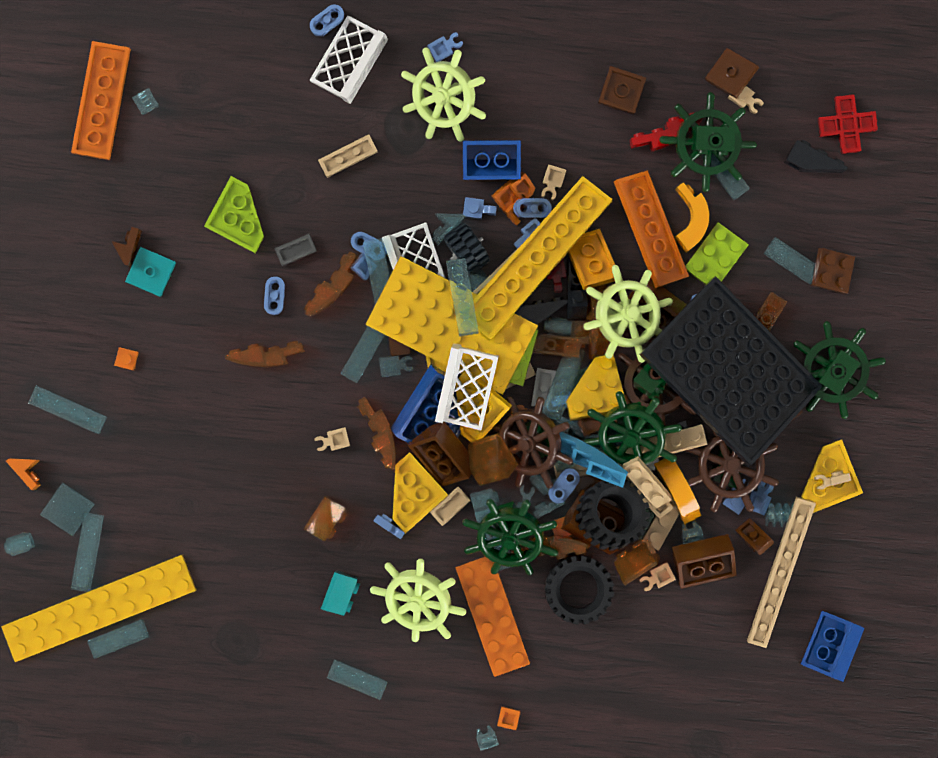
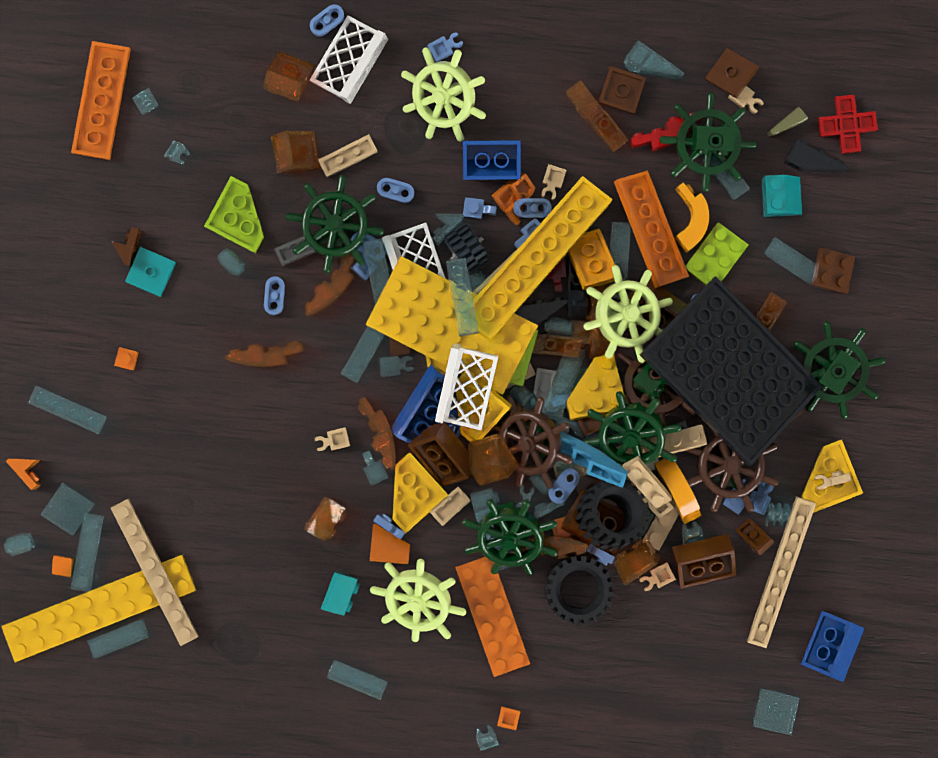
none -> orange slope [52,555,75,577]
none -> tan plate [111,499,199,646]
none -> clear light blue tile [164,140,190,164]
none -> clear light blue brick [217,248,245,276]
none -> clear orange slope [263,51,315,102]
none -> clear orange slope [271,131,320,174]
none -> dark green piece [285,175,384,274]
none -> clear light blue plate [362,451,388,486]
none -> orange slope [370,524,410,564]
none -> medium blue plate [377,178,414,203]
none -> clear light blue brick [510,385,537,410]
none -> clear orange slope [565,80,628,152]
none -> medium blue plate [582,542,615,566]
none -> clear light blue plate [607,222,631,299]
none -> clear light blue slope [623,40,684,80]
none -> clear light blue plate [752,688,800,735]
none -> teal slope [762,175,802,217]
none -> olive slope [767,107,808,138]

